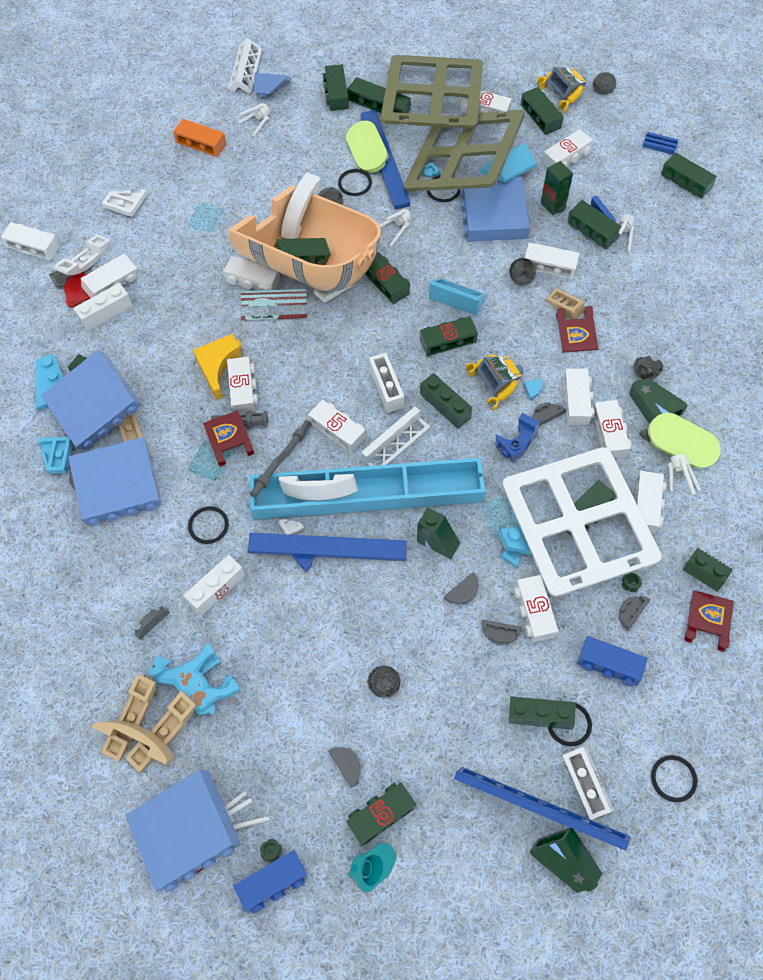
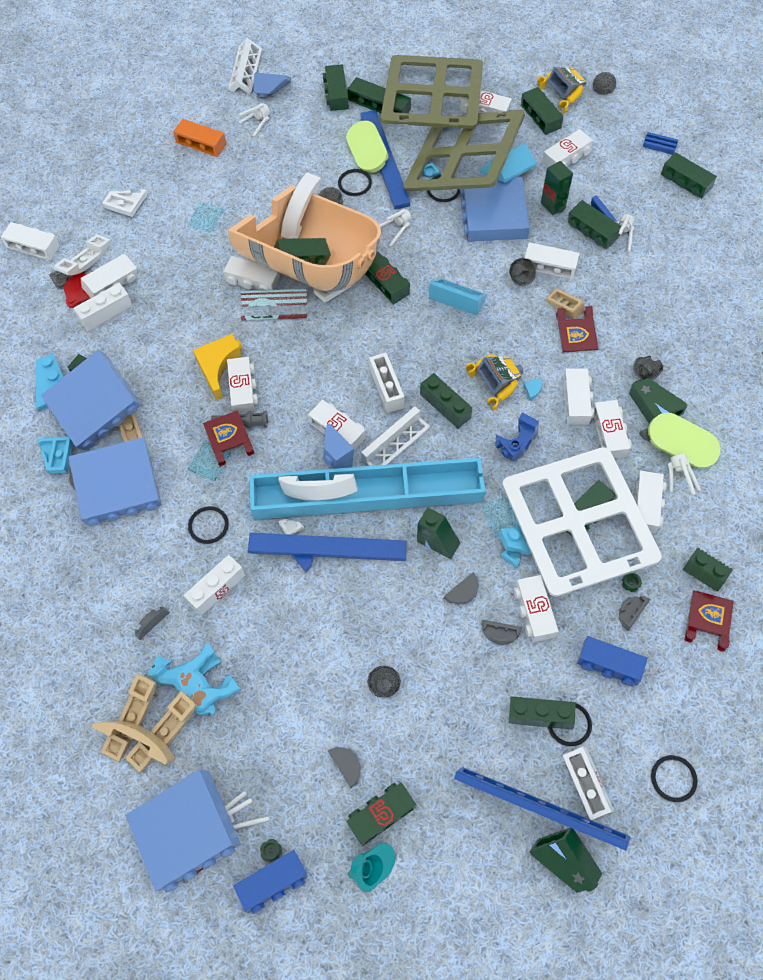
dark grey bar [250,420,311,498] -> none
dark green brick [420,316,478,356] -> none
dark grey tile [532,402,566,426] -> none
none -> medium blue slope [323,423,354,469]

